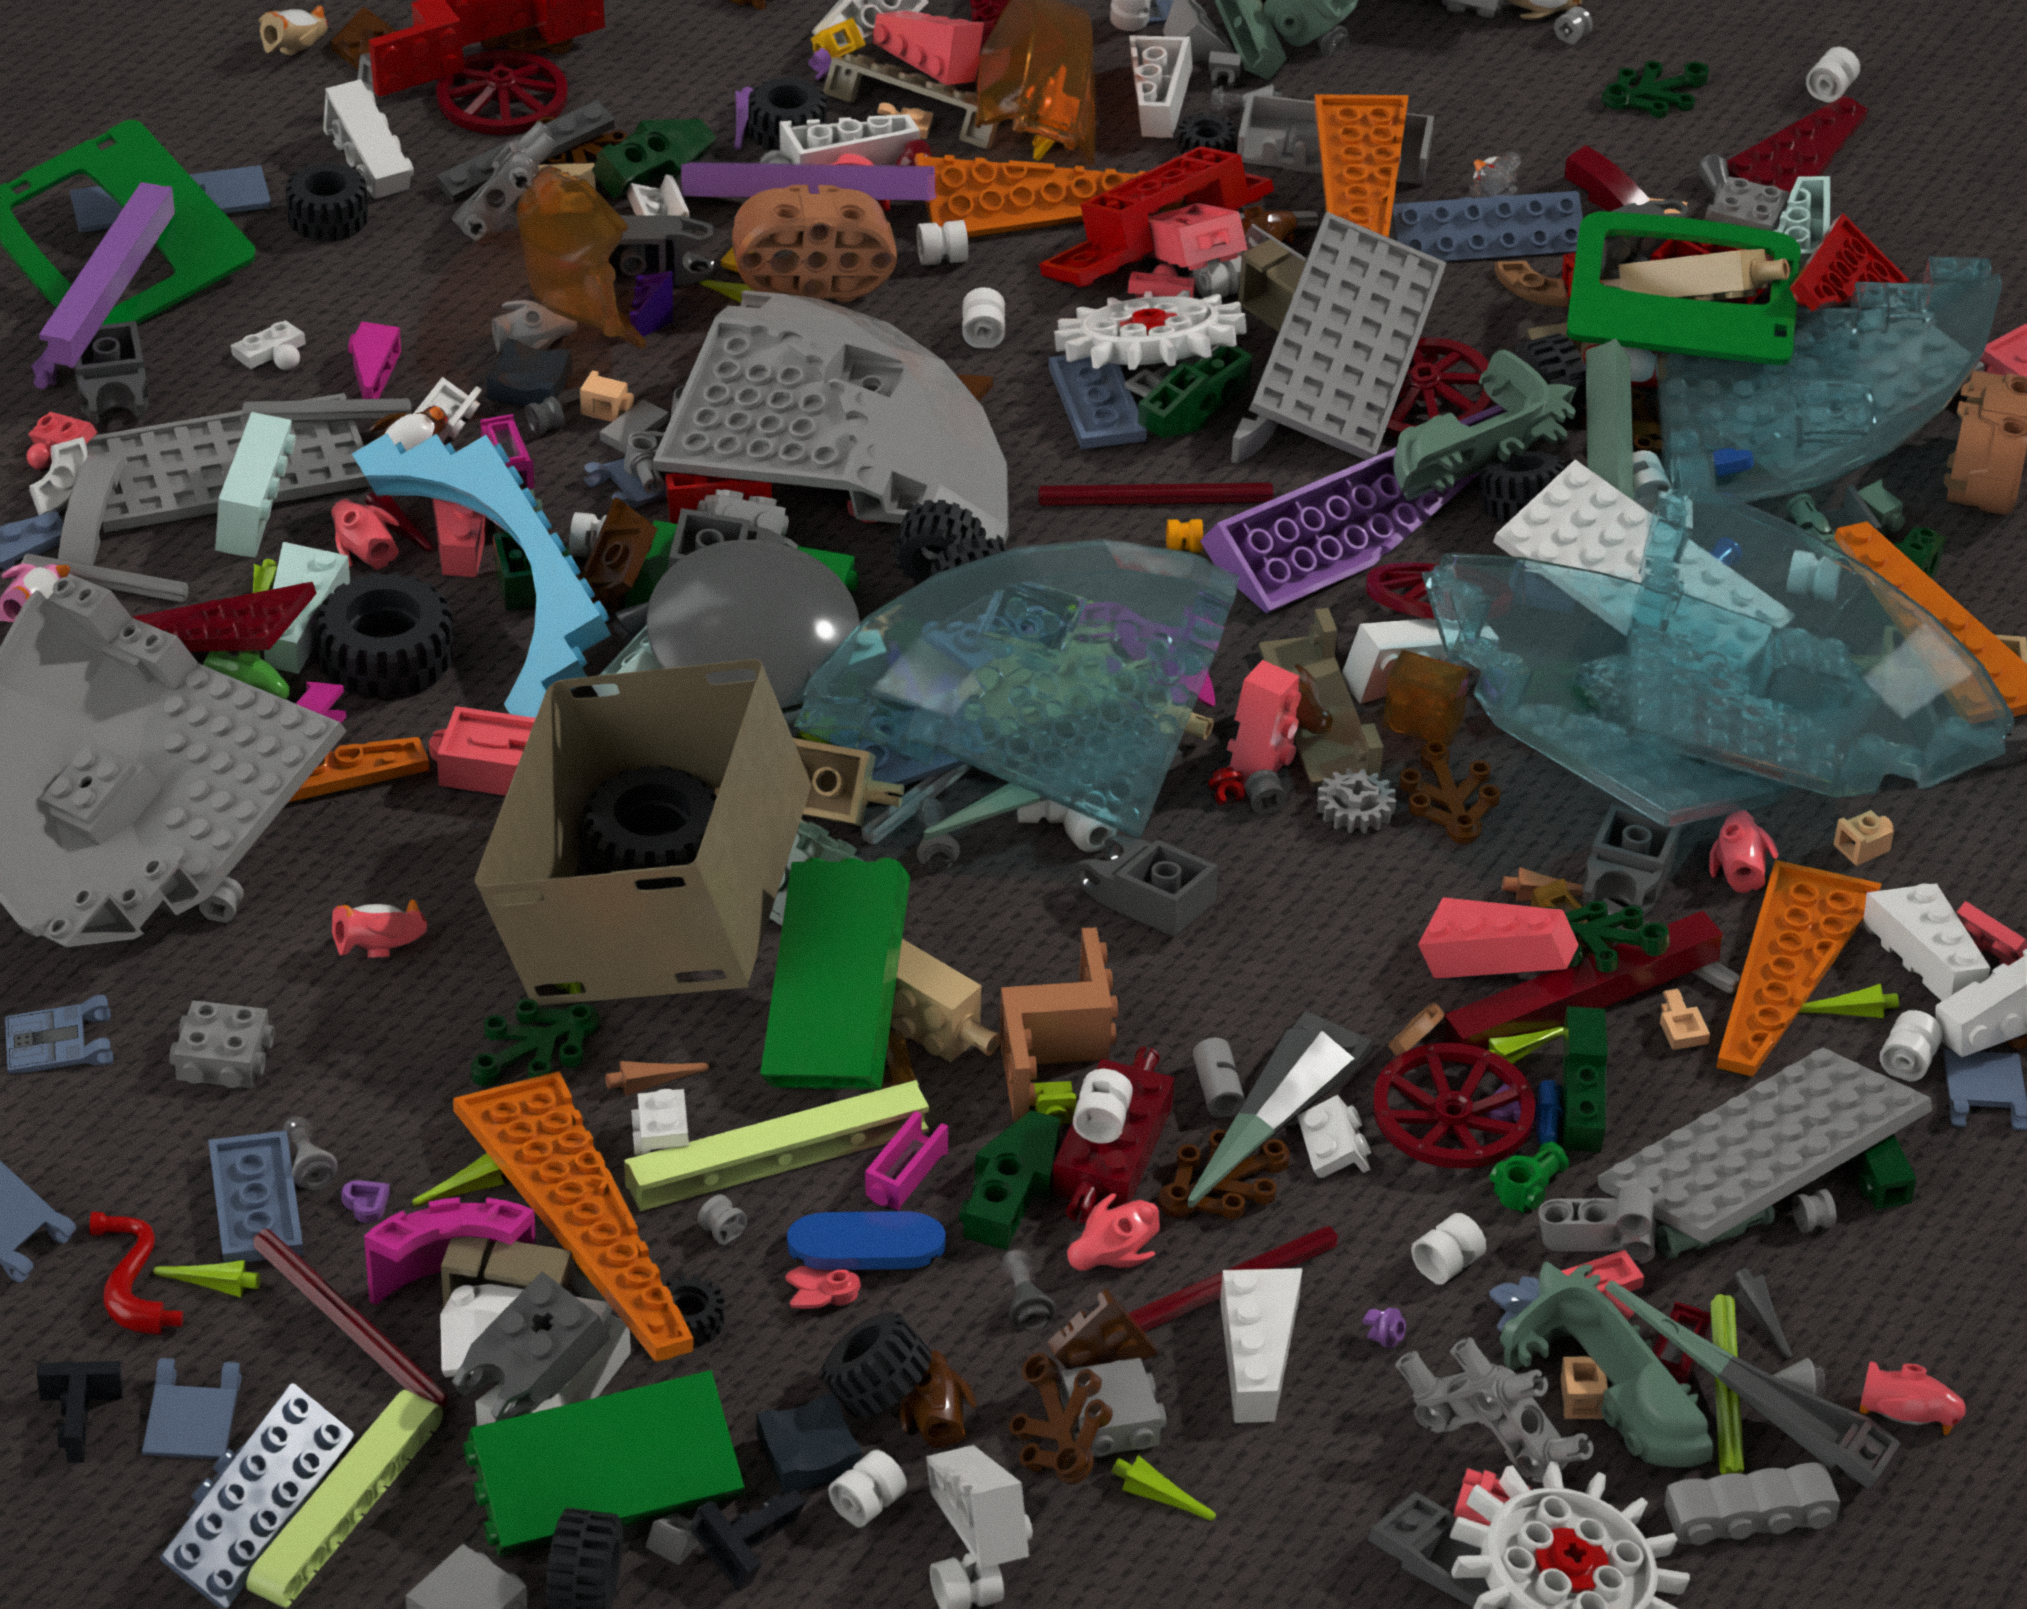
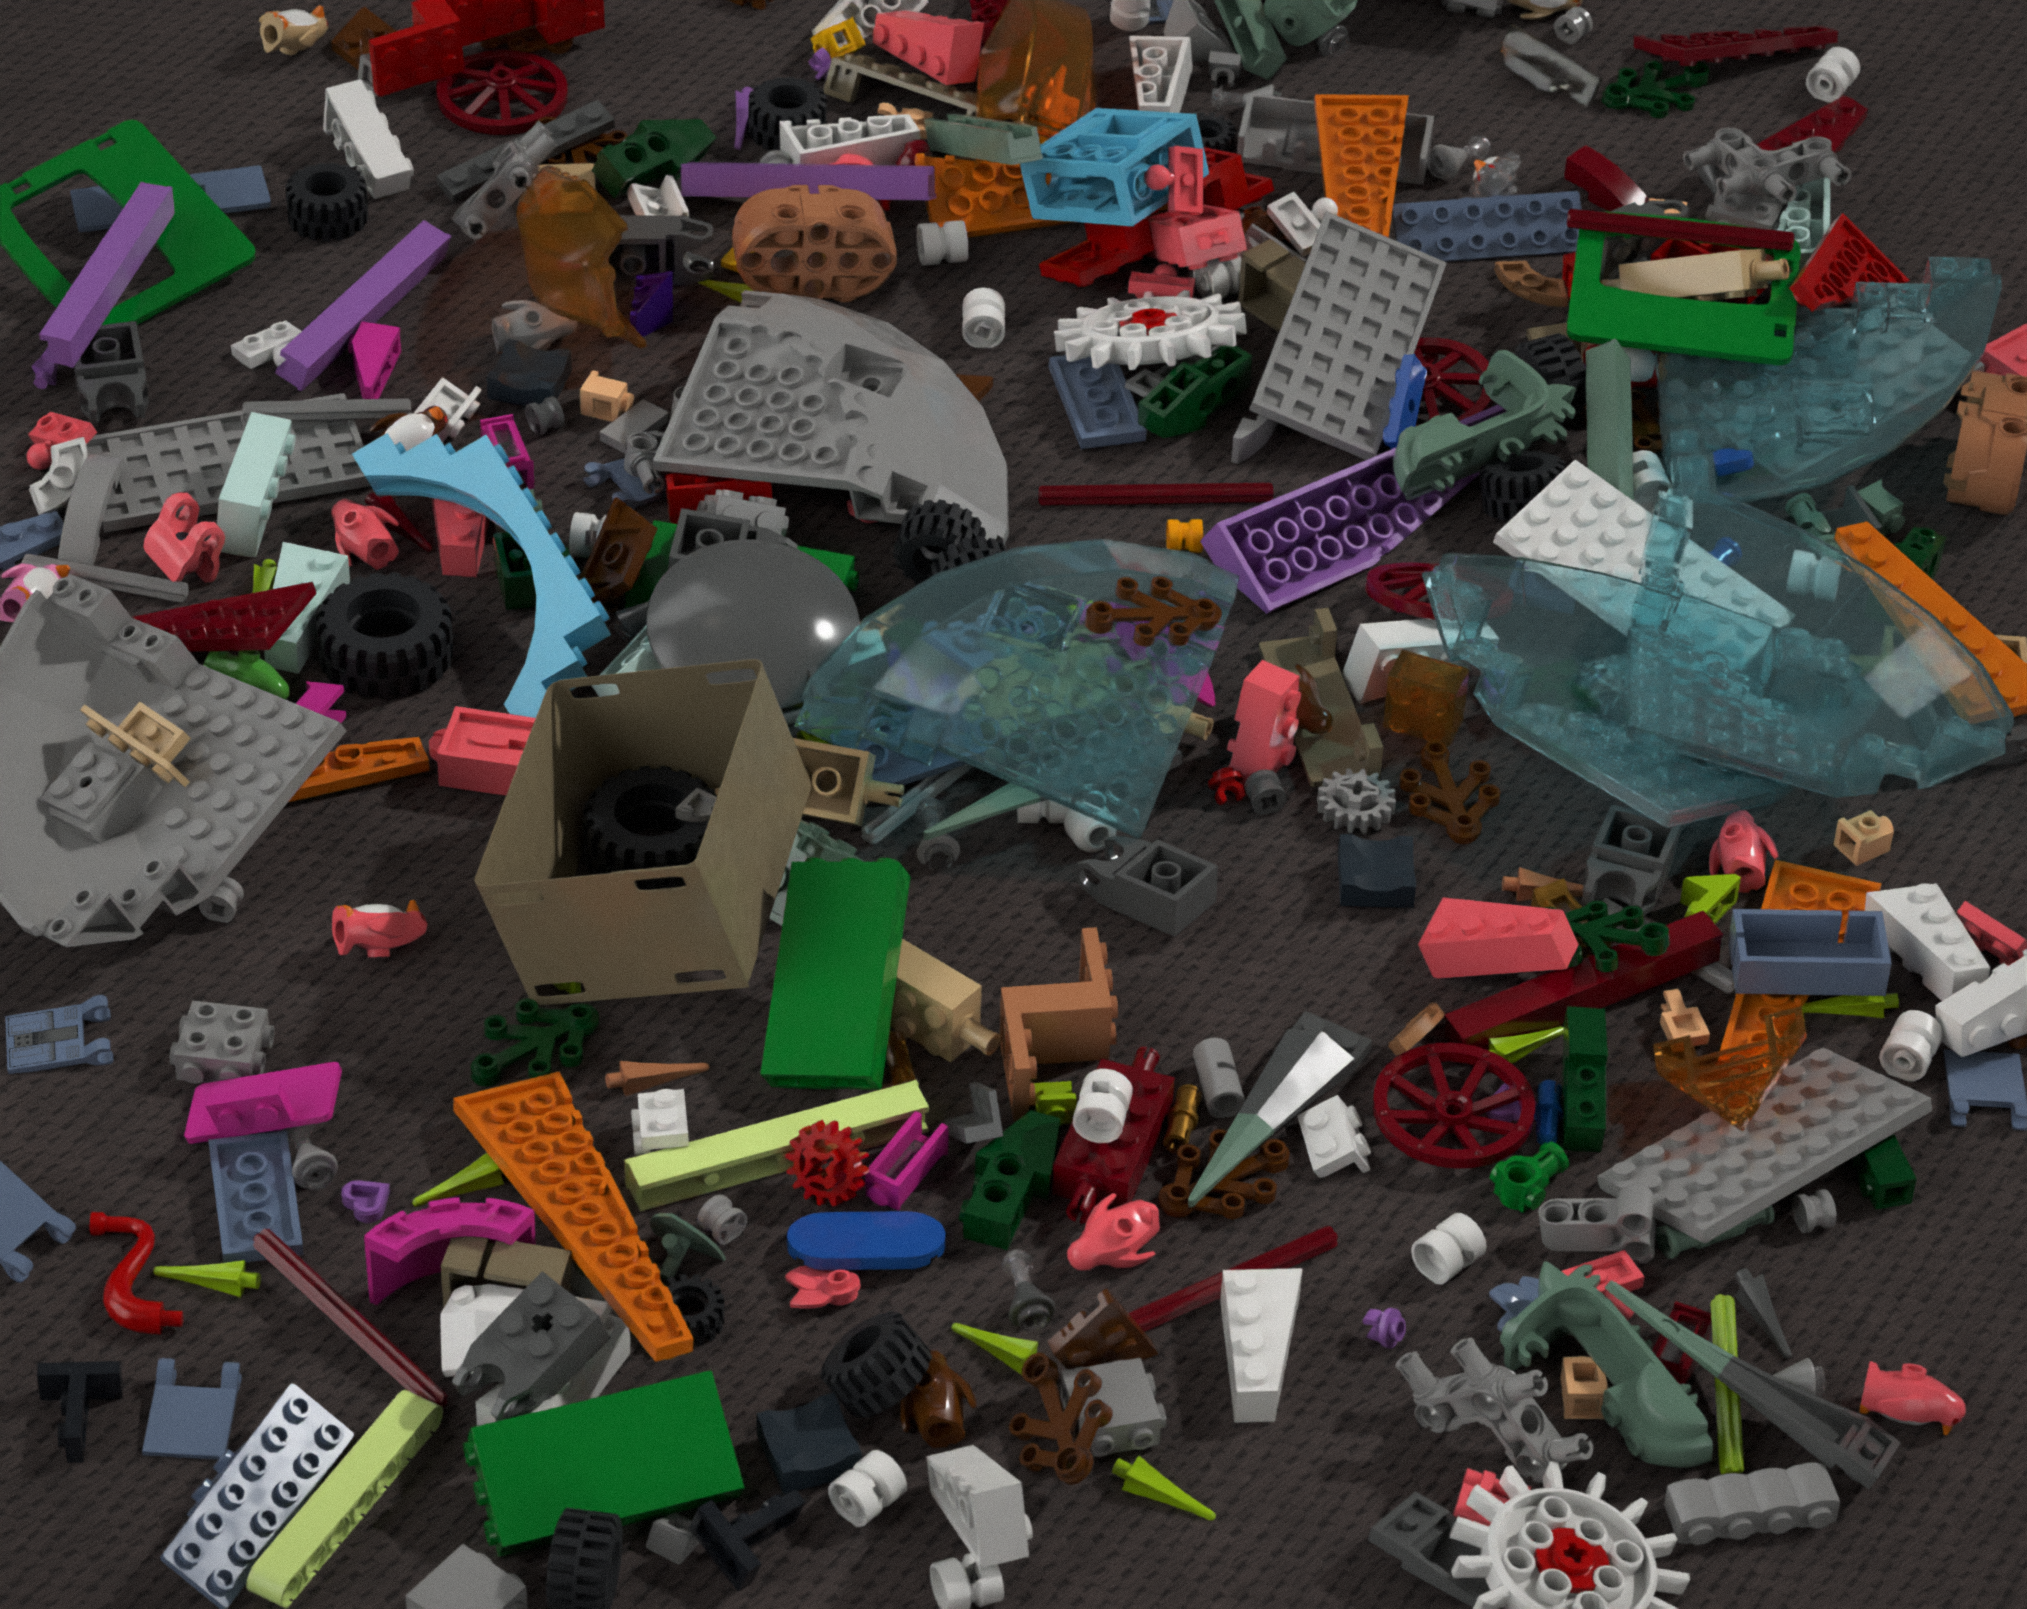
none -> tan bracket [80,701,191,787]
none -> coral piece [144,492,225,583]
none -> dark pink bracket [184,1062,342,1144]
none -> medium lavender tile [275,220,451,391]
none -> sand green shield [649,1213,726,1280]
none -> light grey tile [675,788,717,822]
none -> red gear [785,1120,870,1206]
none -> sand green tile [924,113,1043,165]
none -> dark grey panel [945,1081,1003,1144]
none -> lime piece [951,1323,1039,1375]
none -> medium azure piece [1020,108,1209,226]
none -> reddish brown plant [1084,576,1222,647]
none -> coral plate [1144,146,1203,215]
none -> pearl gold pin [1163,1084,1202,1154]
none -> white plate [1267,192,1338,257]
none -> black brick [1338,834,1416,908]
none -> blue tile [1383,354,1427,449]
none -> clear piece [1427,135,1490,181]
none -> clear smoke bracket [1498,24,1603,107]
none -> dark red axle [1566,209,1795,251]
none -> dark red wing [1634,26,1838,66]
none -> clear orange wedge [1653,1006,1807,1132]
none -> lime slope [1680,874,1741,924]
none -> light grey pin [1683,128,1852,203]
none -> sand blue piece [1728,909,1892,996]

